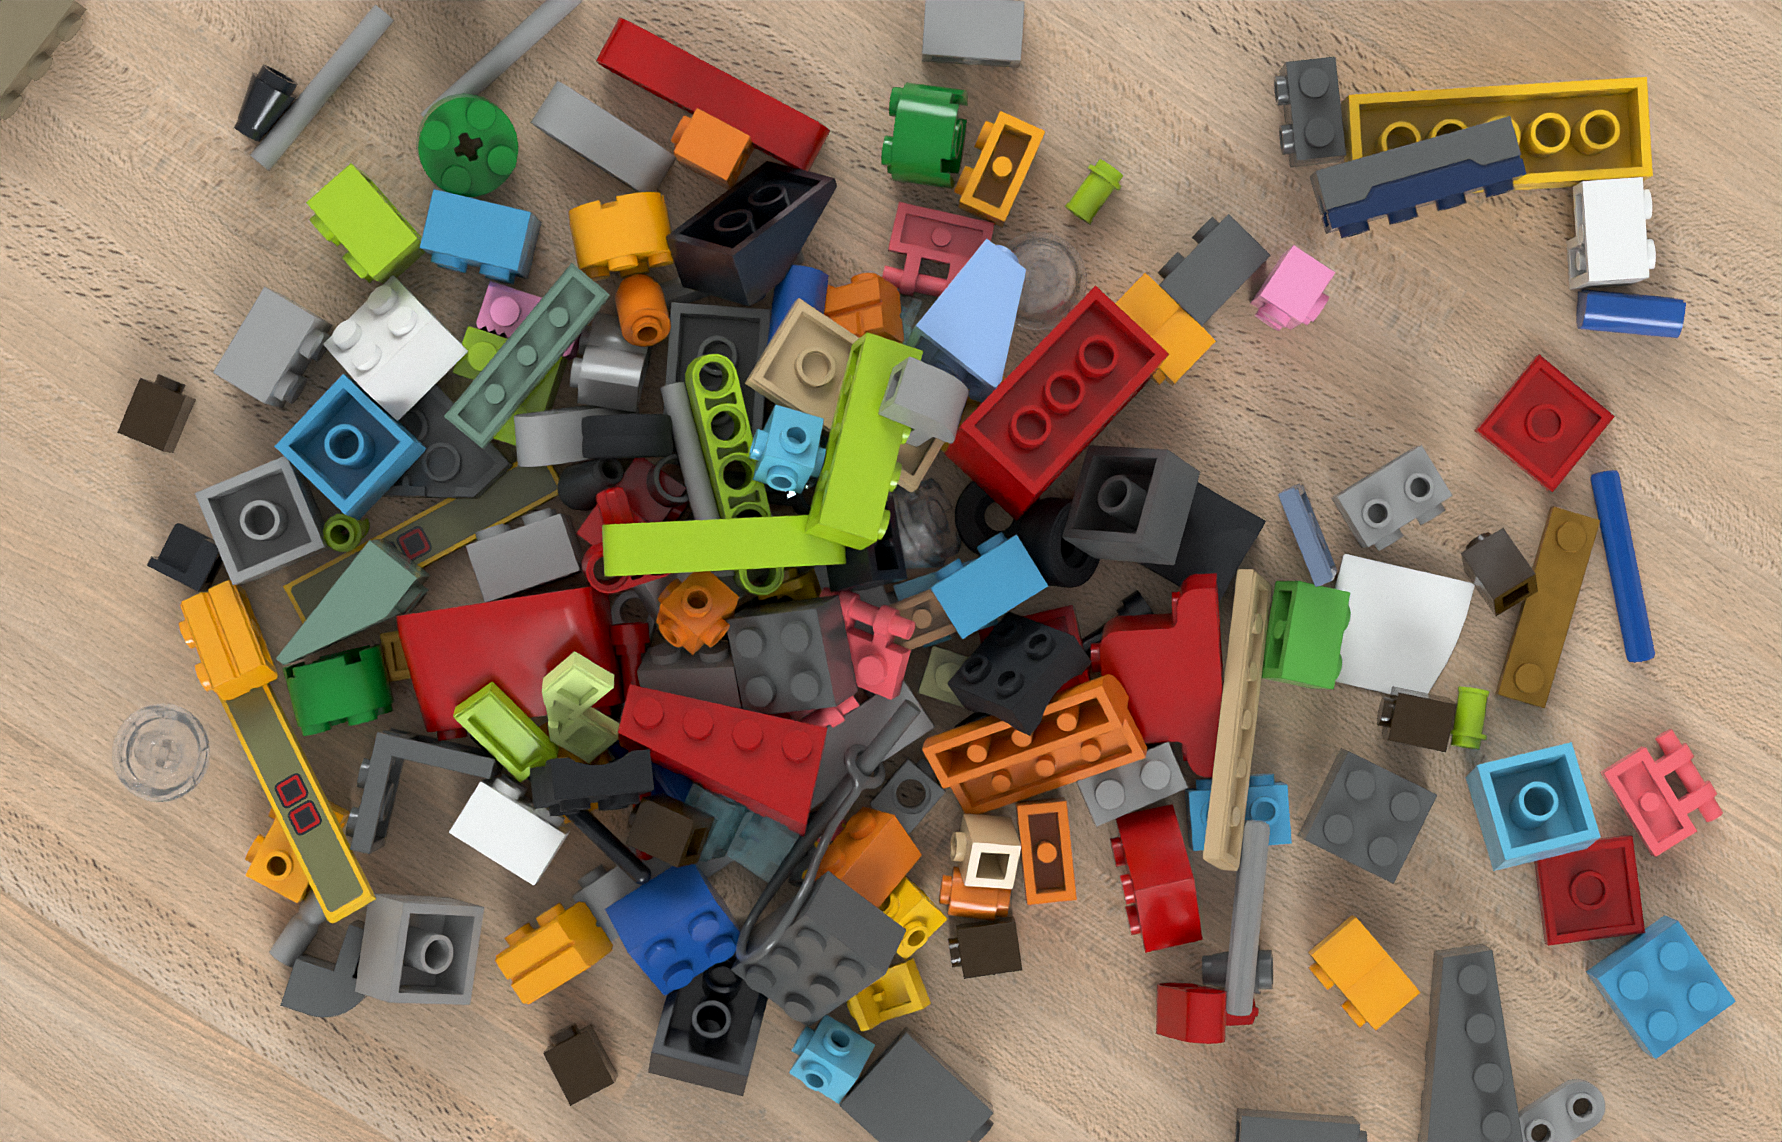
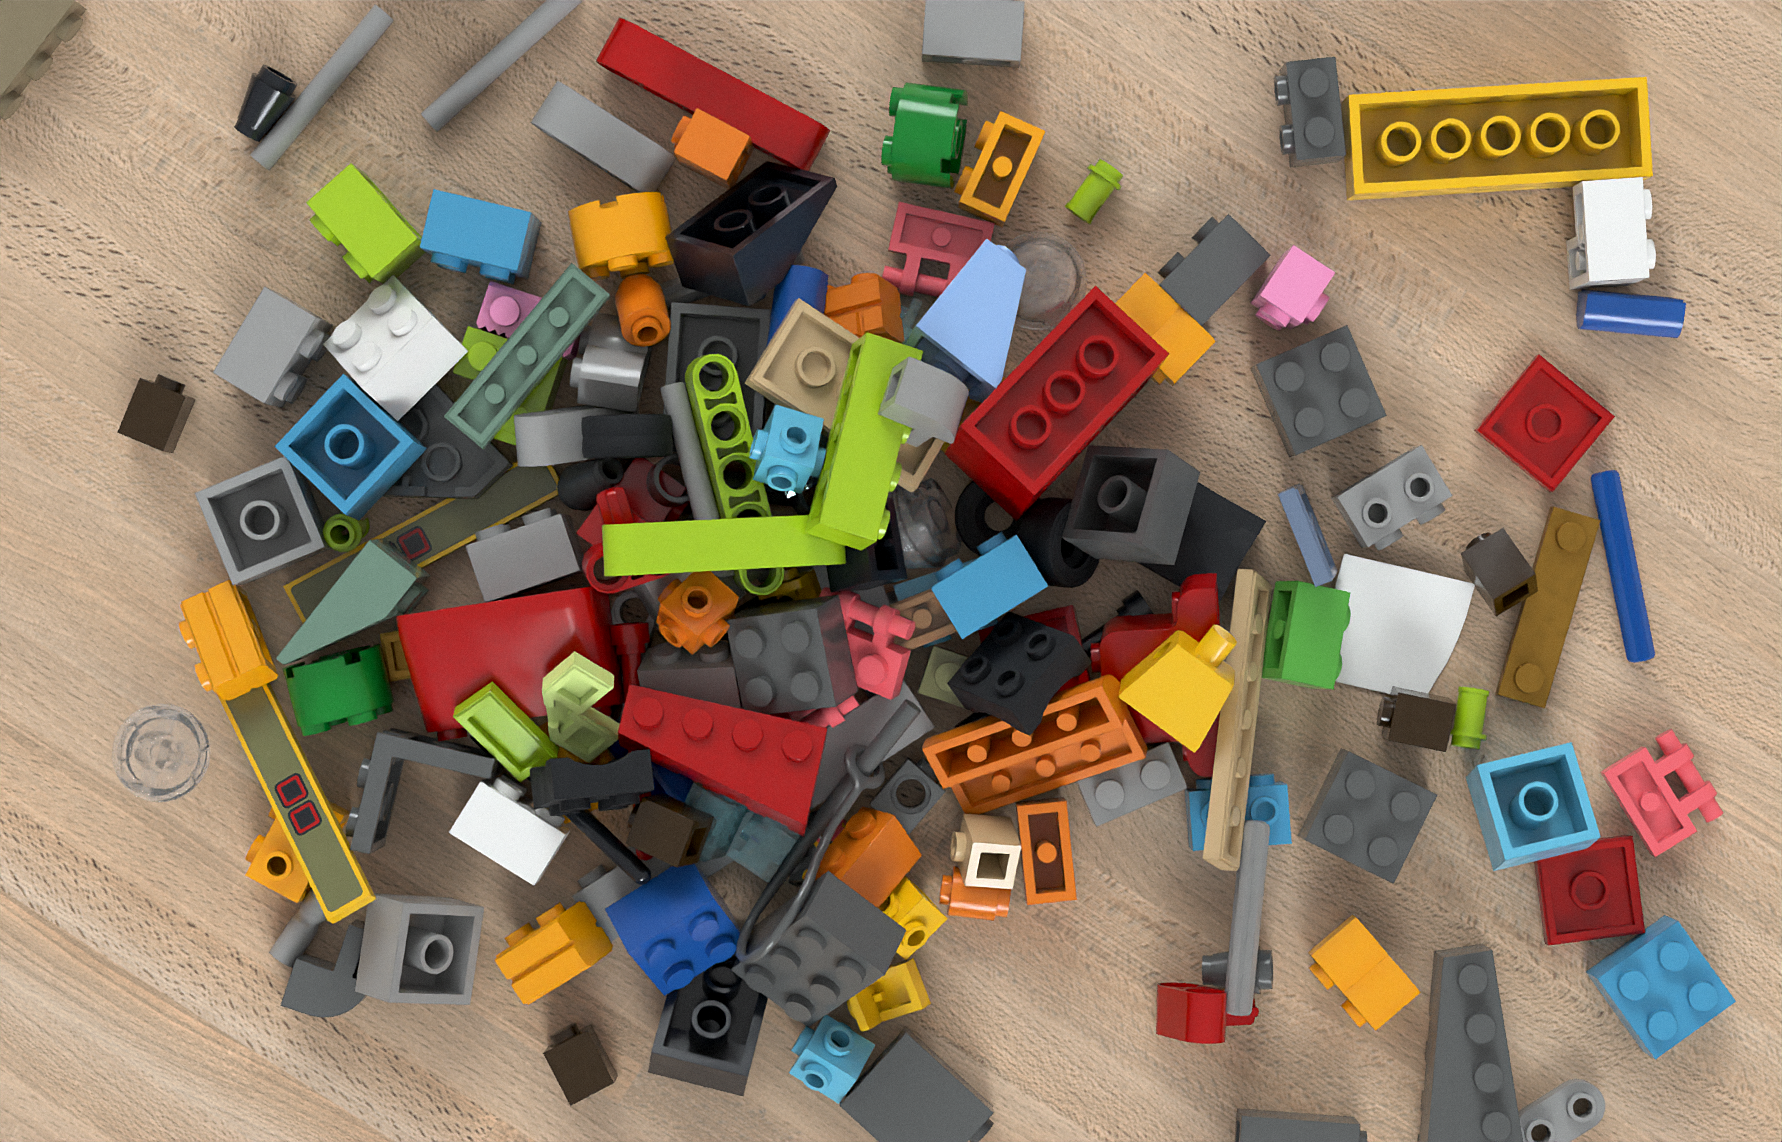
black panel [147,523,223,592] -> none
green brick [416,93,518,197] -> none
dark brown brick [948,916,1022,979] -> none
red brick [1110,804,1203,953] -> none
piece [1310,116,1526,239] -> none
none -> yellow torso [1118,624,1237,753]
none -> dark grey brick [1250,325,1387,457]

